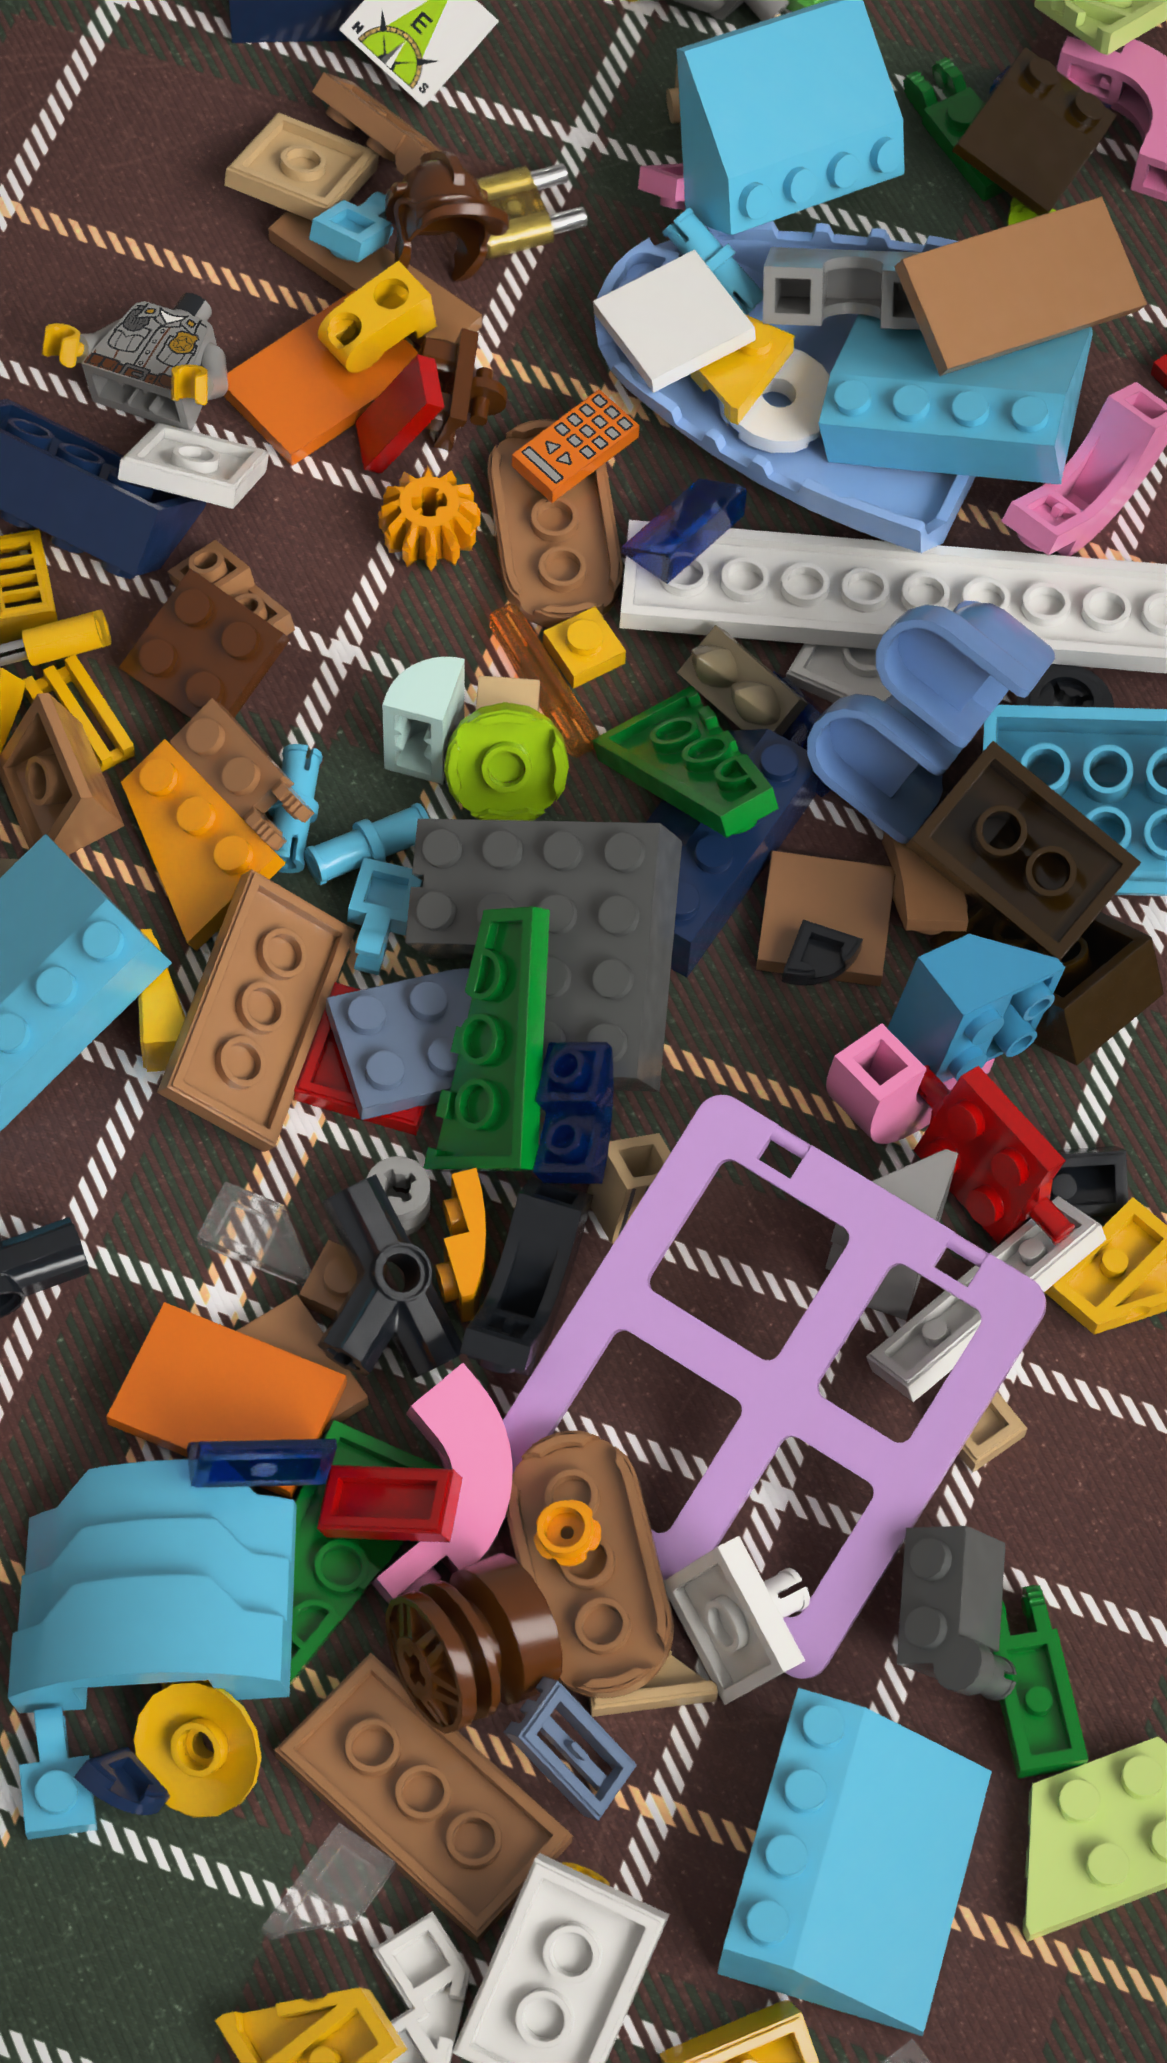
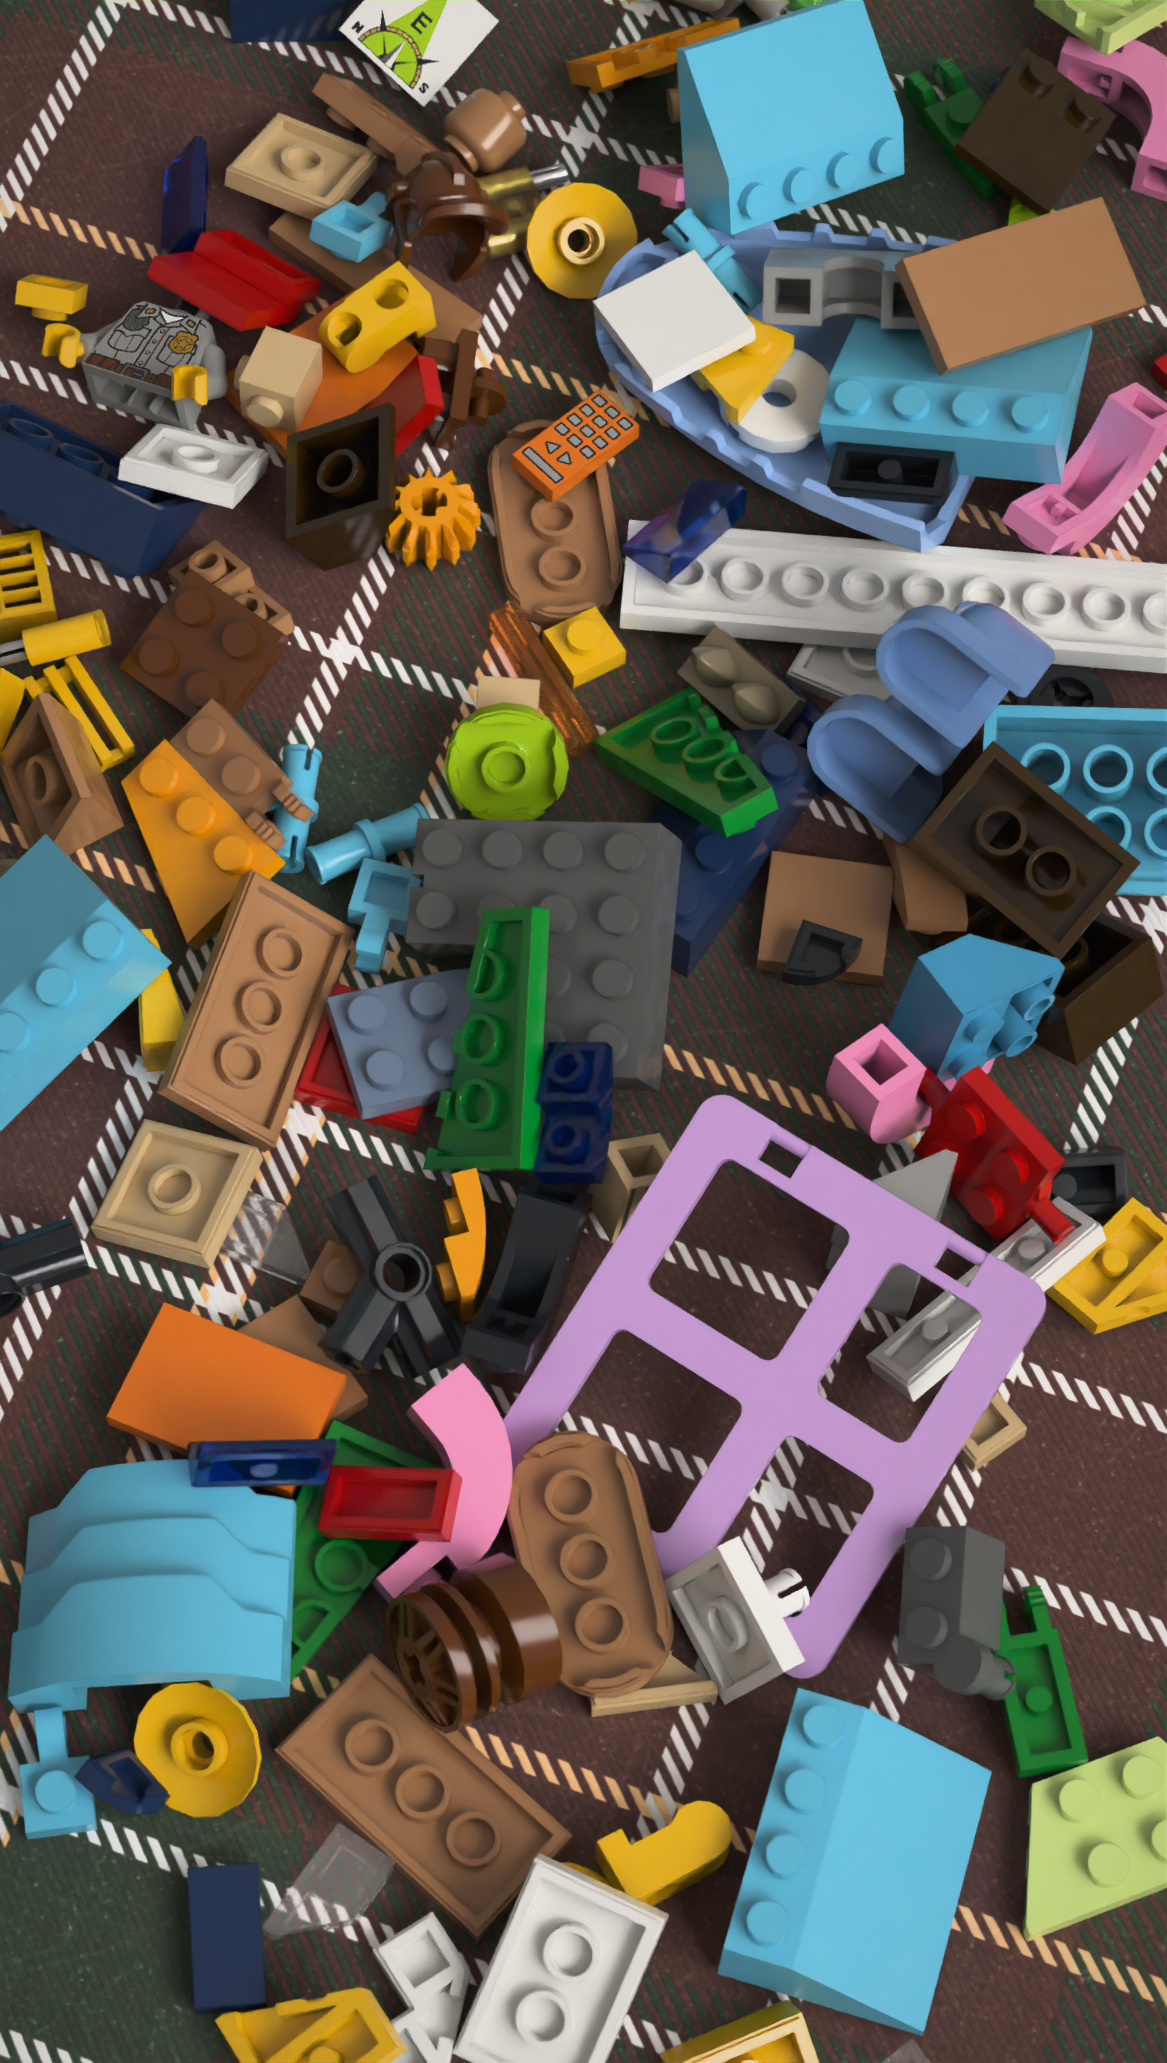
light grey wheel [367,1156,430,1235] -> none
light aqua brick [382,657,465,784] -> none
sand blue tile [504,1677,637,1821] -> none
light orange plate [534,1500,601,1567] -> none
none -> yellow plate [15,274,88,321]
none -> tan tile [90,1119,264,1269]
none -> red tile [147,251,303,332]
none -> clear blue slope [160,136,209,255]
none -> dark blue tile [187,1862,267,2014]
none -> red tile [194,229,321,306]
none -> tan brick [234,326,323,433]
none -> dark brown slope [285,402,396,571]
none -> medium nougat head [442,88,526,174]
none -> yellow dish [525,183,638,299]
none -> light orange wing [566,17,740,93]
none -> yellow leg [595,1801,733,1906]
none -> black slope [827,442,959,506]

